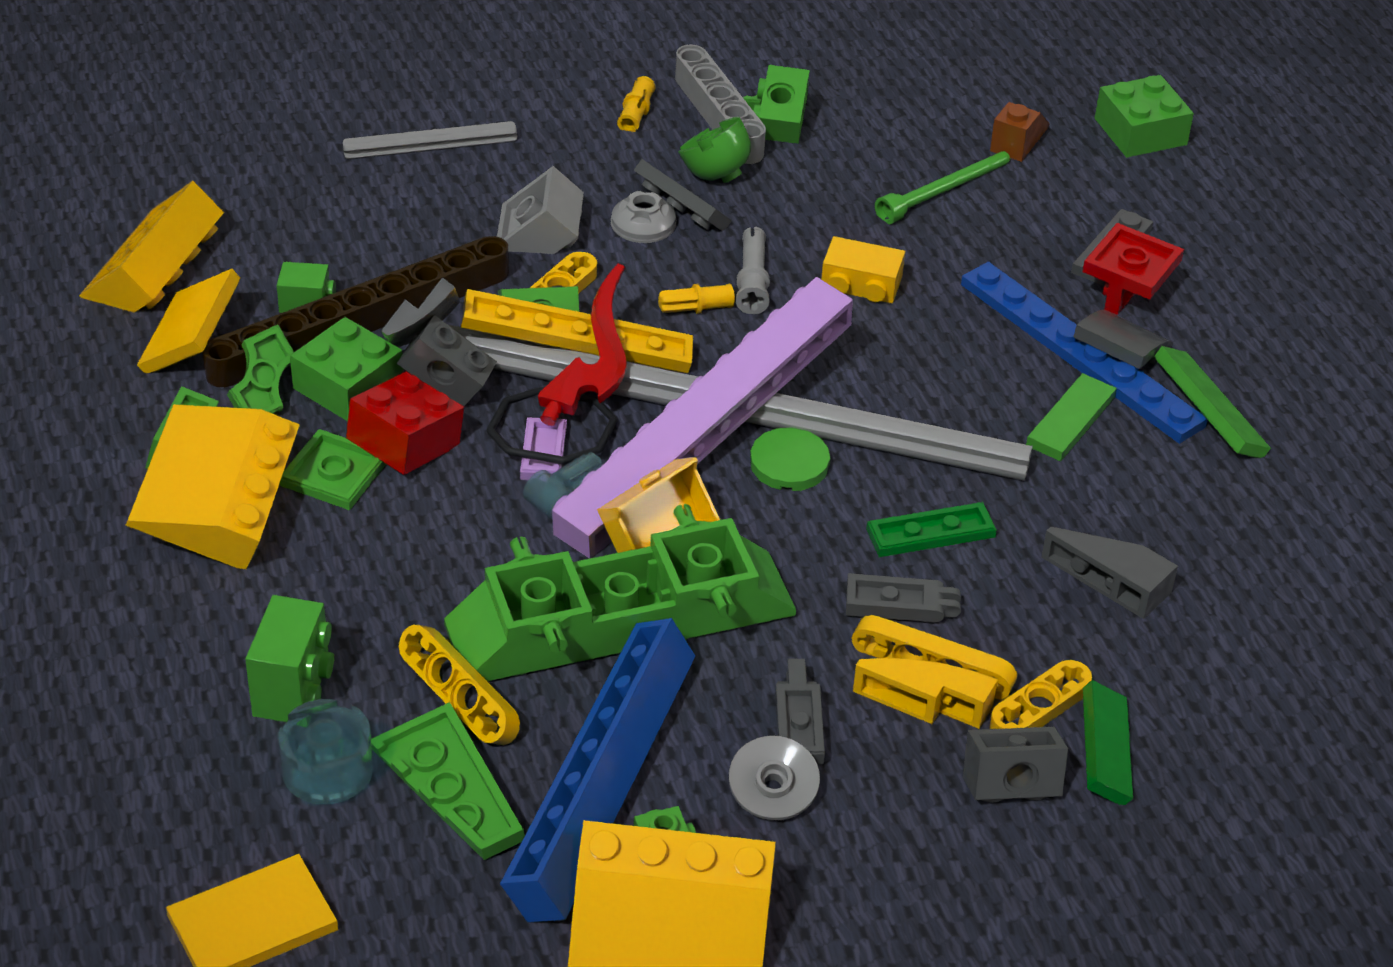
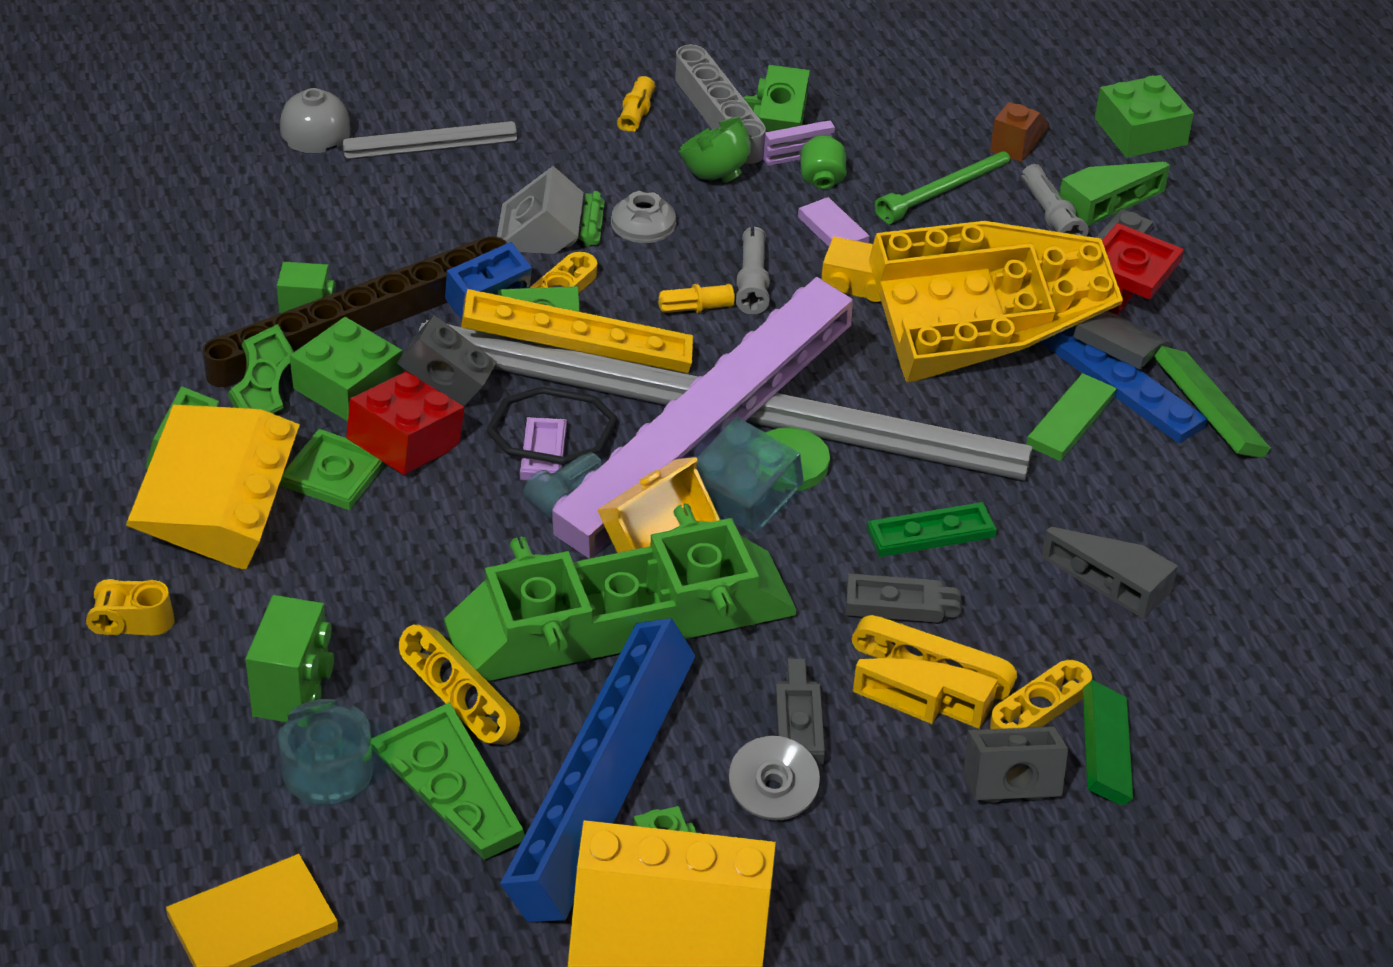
yellow slope [79,181,224,312] -> none
yellow tile [137,269,240,373] -> none
dark grey slope [381,278,460,348] -> none
red piece [538,263,627,426] -> none
dark grey plate [634,159,732,231] -> none
none -> yellow piece [86,579,174,636]
none -> light grey cylinder [280,88,351,153]
none -> blue brick [445,242,532,320]
none -> bright green axle [578,191,605,247]
none -> clear light blue brick [697,416,804,535]
none -> lavender tile [763,120,835,166]
none -> lavender tile [798,197,870,246]
none -> bright green head [800,135,847,189]
none -> yellow wedge [869,221,1123,382]
none -> light grey pin [1021,164,1089,236]
none -> bright green slope [1060,162,1170,226]

